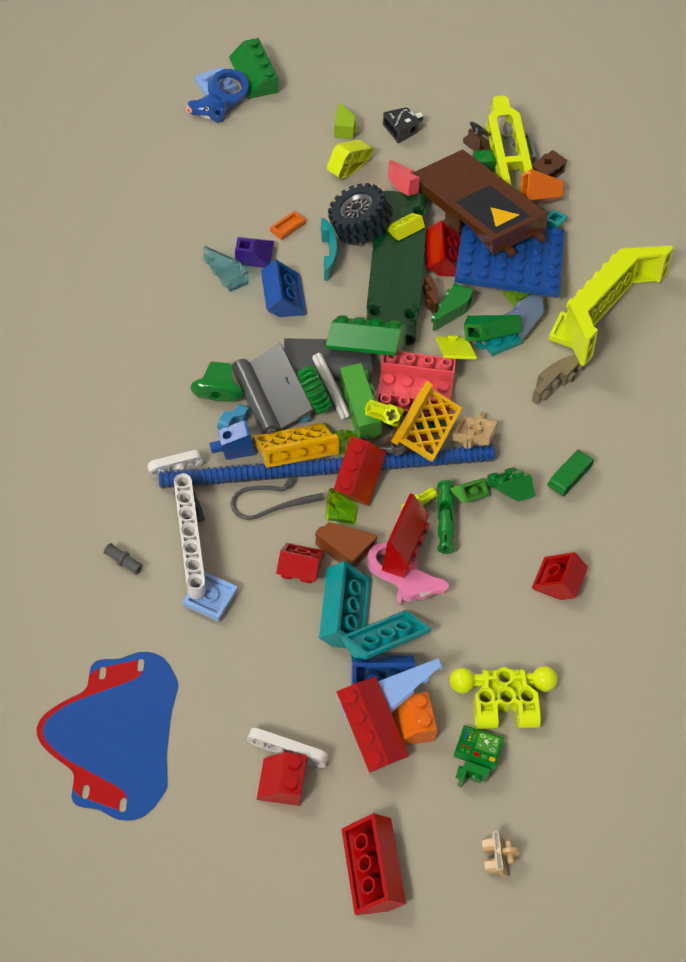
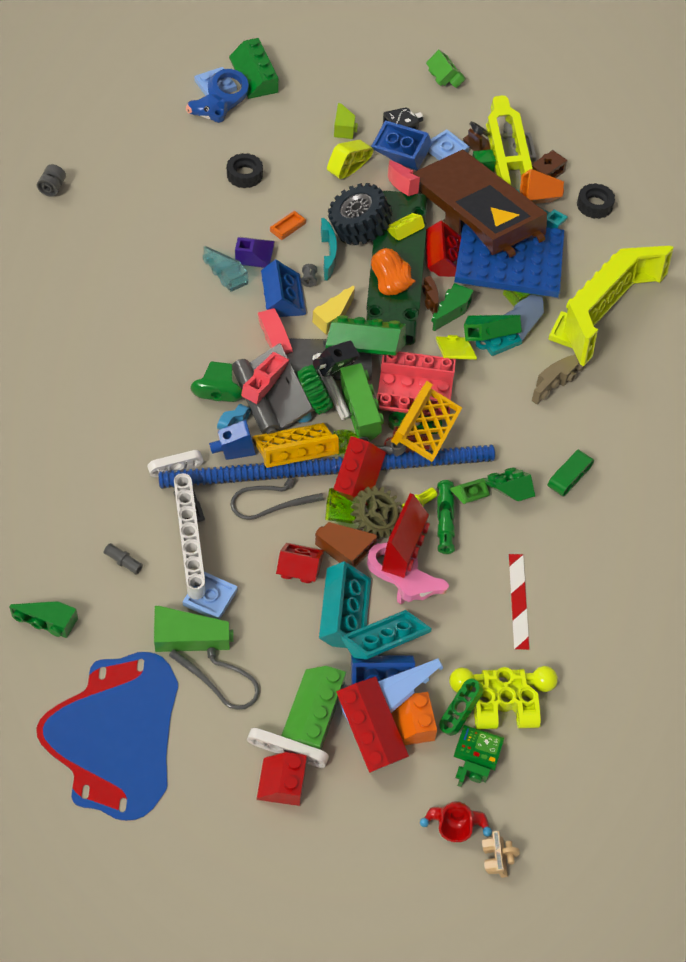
red slope [341,813,406,916] -> none
neon yellow piece [365,399,405,427] -> none
tan plate [452,412,498,449] -> none
red slope [532,552,588,600] -> none
none -> green slope [9,601,78,638]
none -> dark grey wheel [37,164,66,197]
none -> bright green slope [154,606,234,652]
none -> dark grey piece [169,648,259,710]
none -> black tyre [226,153,263,188]
none -> coral slope [241,352,289,404]
none -> coral slope [258,308,293,354]
none -> bright green slope [281,666,346,750]
none -> dark grey bush [301,264,317,287]
none -> light yellow slope [312,286,355,335]
none -> black torso [313,340,360,377]
none -> olive gear [350,486,402,540]
none -> blue slope [371,120,432,170]
none -> orange piece [371,248,415,295]
none -> red piece [420,802,492,842]
none -> bright green hinge [426,49,466,88]
none -> light blue plate [428,129,470,160]
none -> green beam [439,679,484,736]
none -> sticker [509,554,529,650]
none -> black tyre [577,183,615,219]

